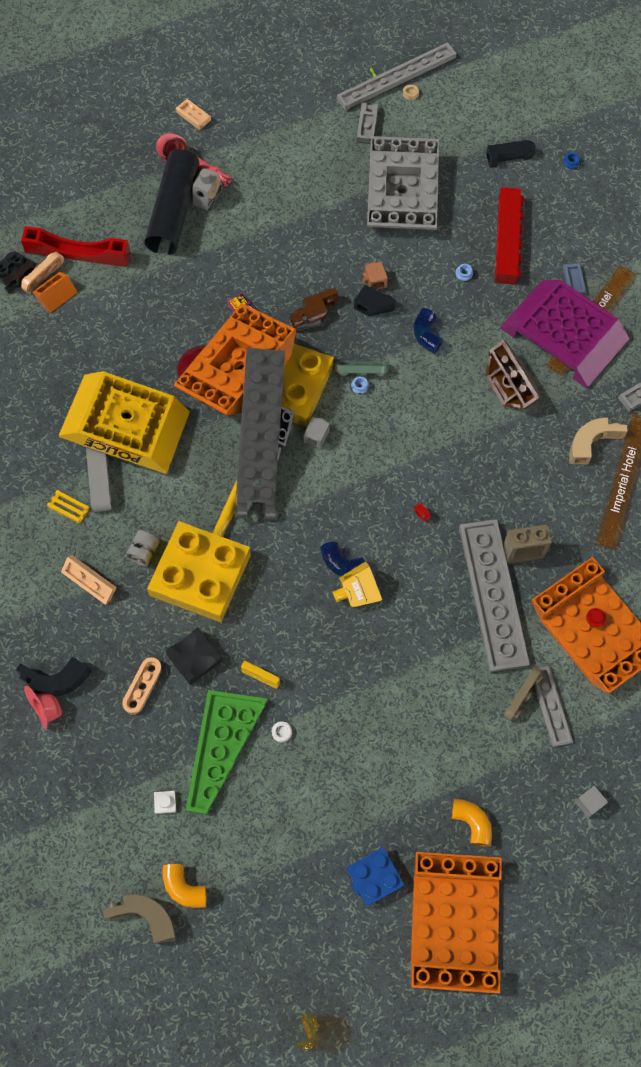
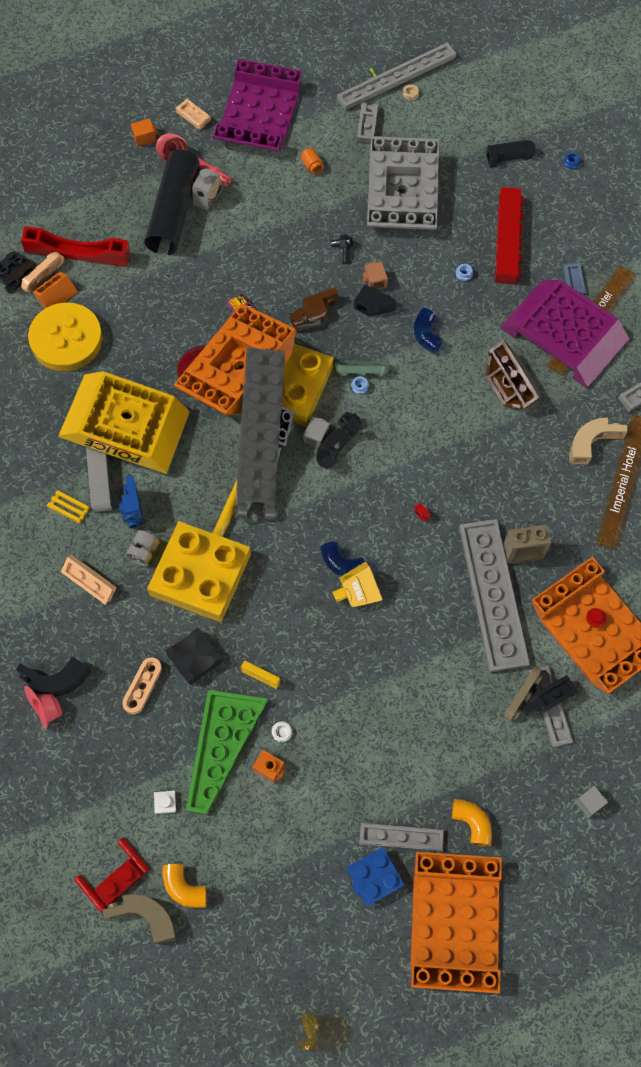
none -> yellow brick [28,303,103,371]
none -> red plate [74,837,150,913]
none -> blue plate [119,475,144,529]
none -> orange brick [130,118,158,147]
none -> magenta slope [212,59,302,151]
none -> orange brick [252,750,286,784]
none -> orange brick [301,148,323,174]
none -> black piece [316,411,363,469]
none -> black piece [331,234,353,264]
none -> light grey tile [359,823,444,852]
none -> black hinge [522,675,578,716]

